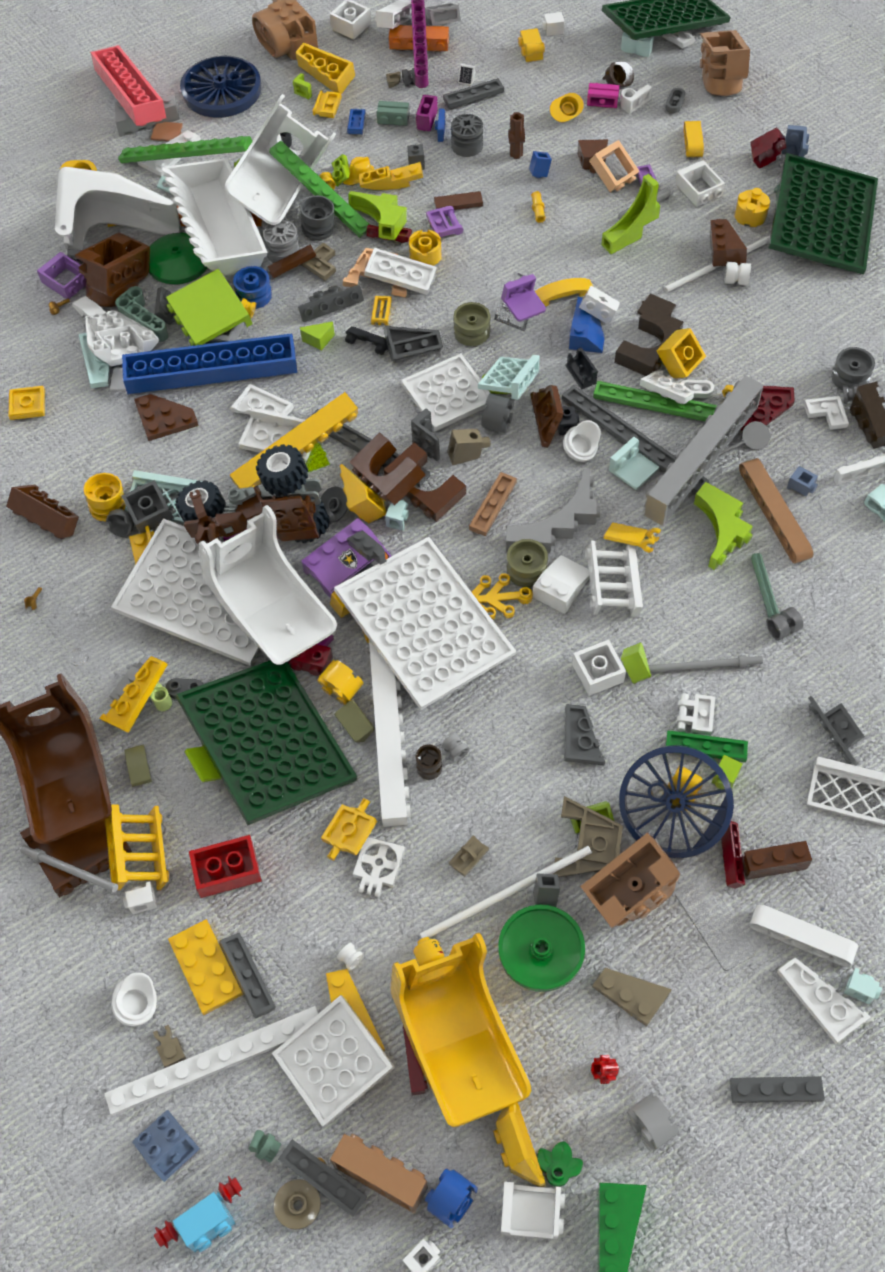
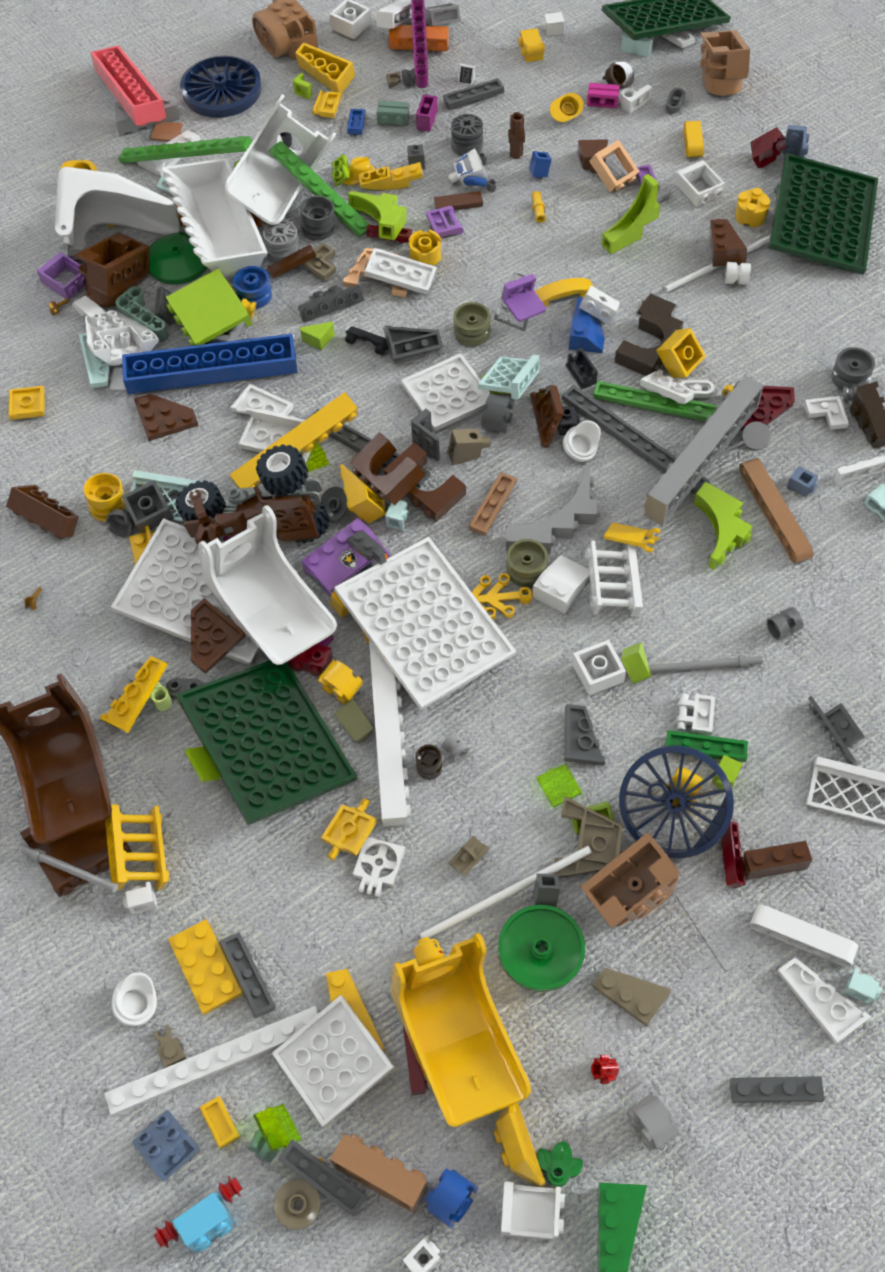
olive slope [124,744,152,787] -> none
red brick [189,835,262,898] -> none
yellow wheel [319,172,336,190] -> none
white wheel [337,943,364,971] -> none
yellow tile [371,296,392,325] -> none
blue plate [435,108,446,142] -> none
light aqua bracket [609,437,659,490] -> none
sand green axle [751,553,779,617] -> none
none -> reddish brown plate [191,598,246,674]
none -> yellow tile [199,1096,240,1149]
none -> clear neon green piece [253,1104,302,1152]
none -> torso [448,148,496,192]
none -> clear neon green piece [536,763,583,808]

